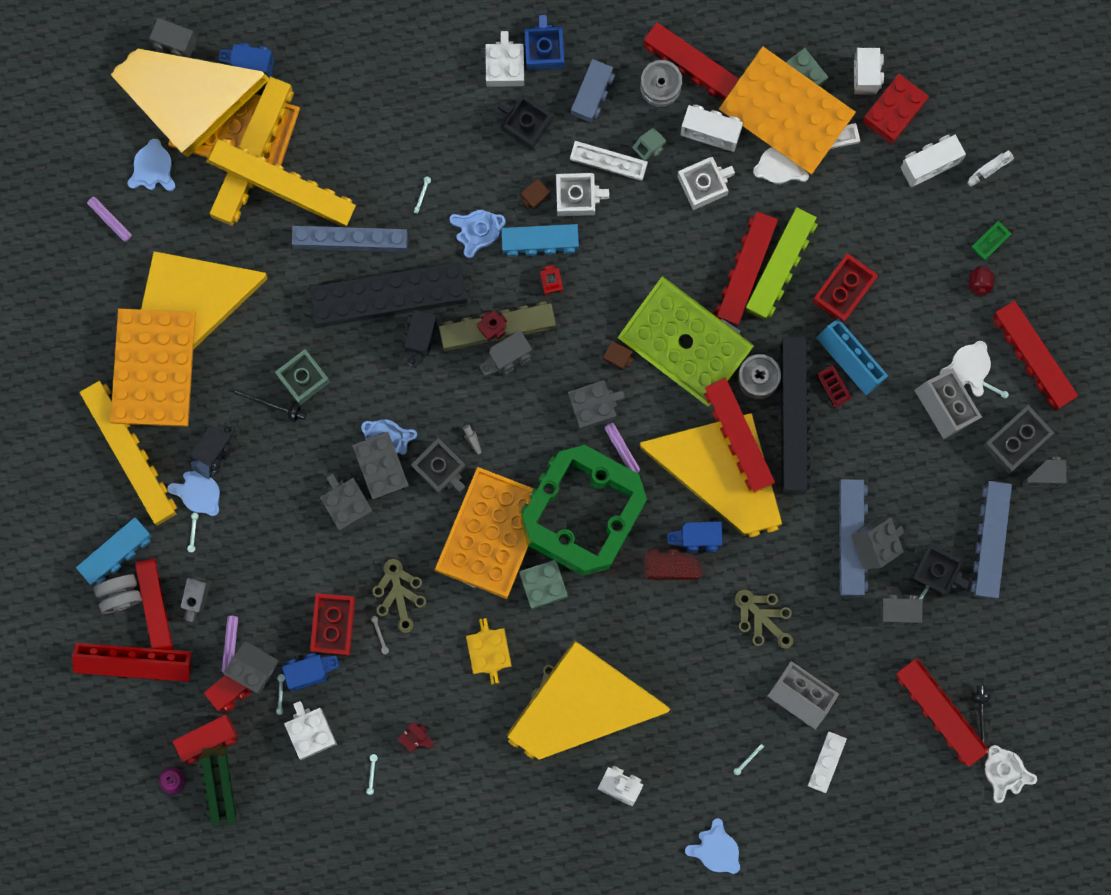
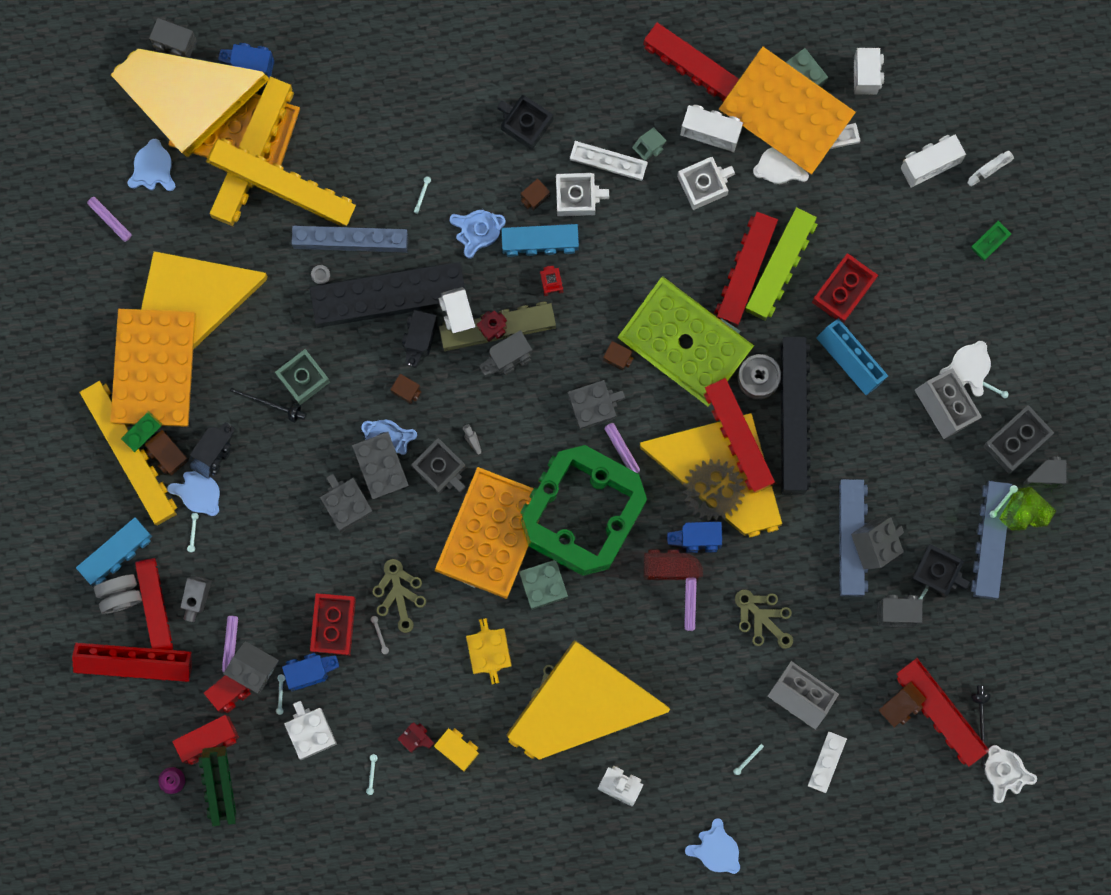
white hinge [486,31,524,87] -> none
blue hinge [525,15,564,70] -> none
sand blue brick [571,59,615,123] -> none
light grey wheel [640,60,682,107] -> none
dark red slope [816,365,852,409] -> none
red brick [862,74,929,145] -> none
dark red head [969,267,994,296] -> none
red brick [993,300,1078,411] -> none
none -> green plate [121,411,162,452]
none -> reddish brown brick [145,430,189,476]
none -> light grey tile [311,265,330,285]
none -> reddish brown brick [390,374,421,404]
none -> yellow brick [434,728,479,772]
none -> white brick [438,287,475,333]
none -> clear smoke gear [682,459,745,522]
none -> lavender axle [685,577,696,631]
none -> reddish brown brick [879,682,926,727]
none -> light aqua hinge [989,485,1018,518]
none -> clear neon green brick [999,487,1056,531]

